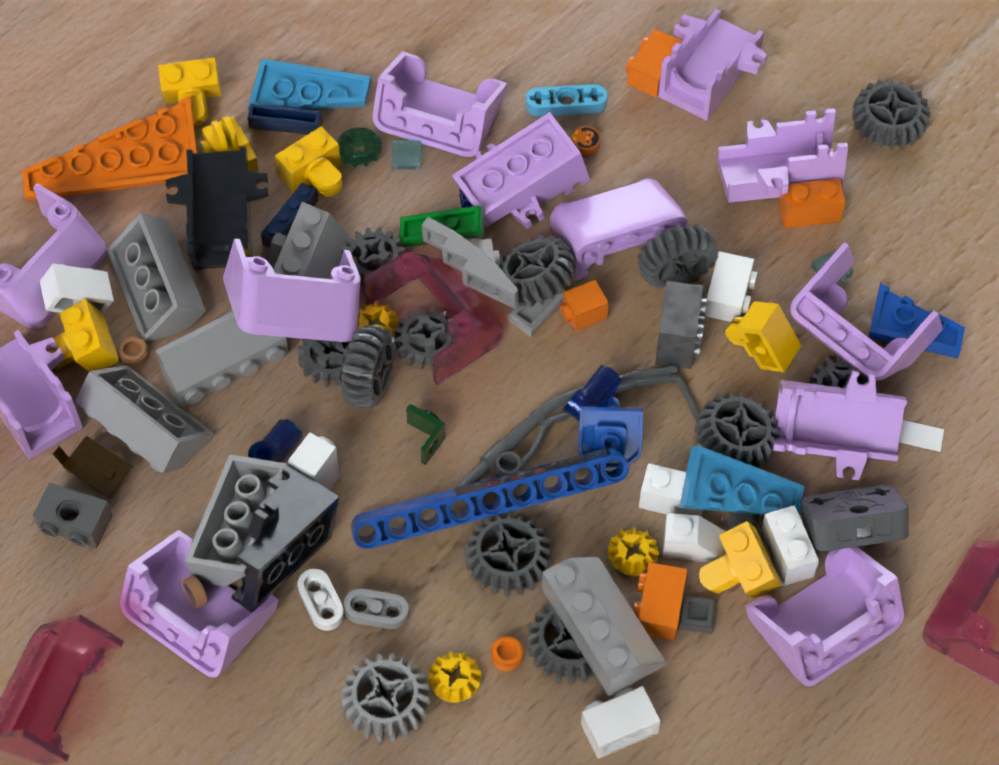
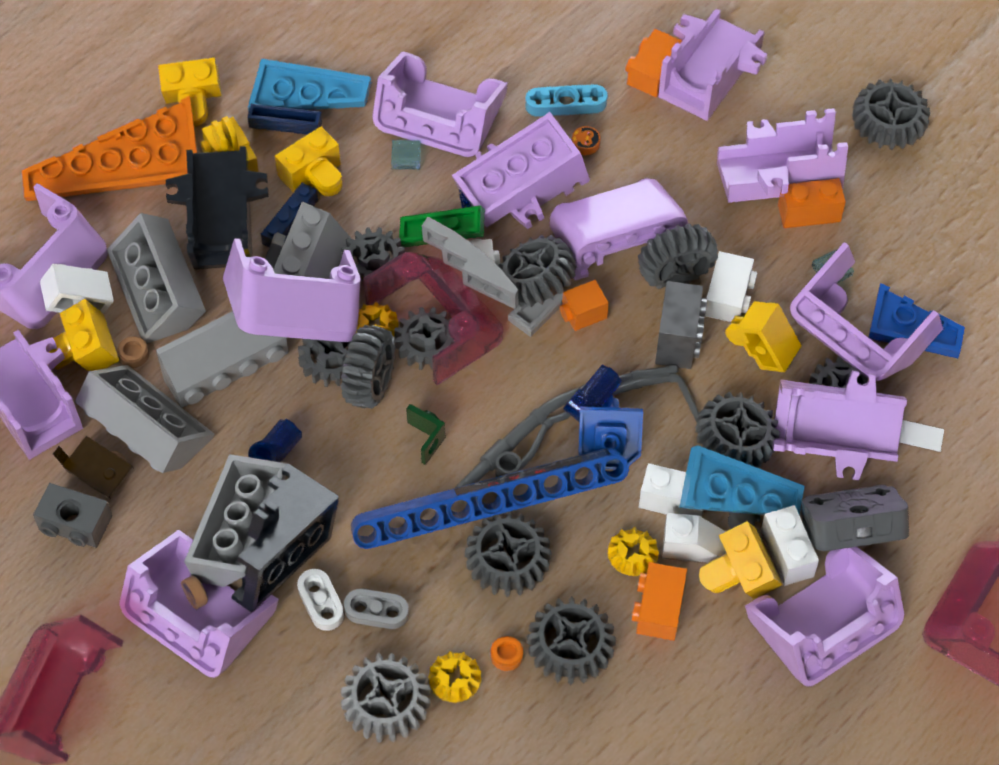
white brick [288,432,340,490] -> none
clear green gear [337,127,382,168] -> none
light grey slope [542,557,666,696] -> none
white brick [581,686,660,759] -> none
dark grey tile [679,595,715,633] -> none

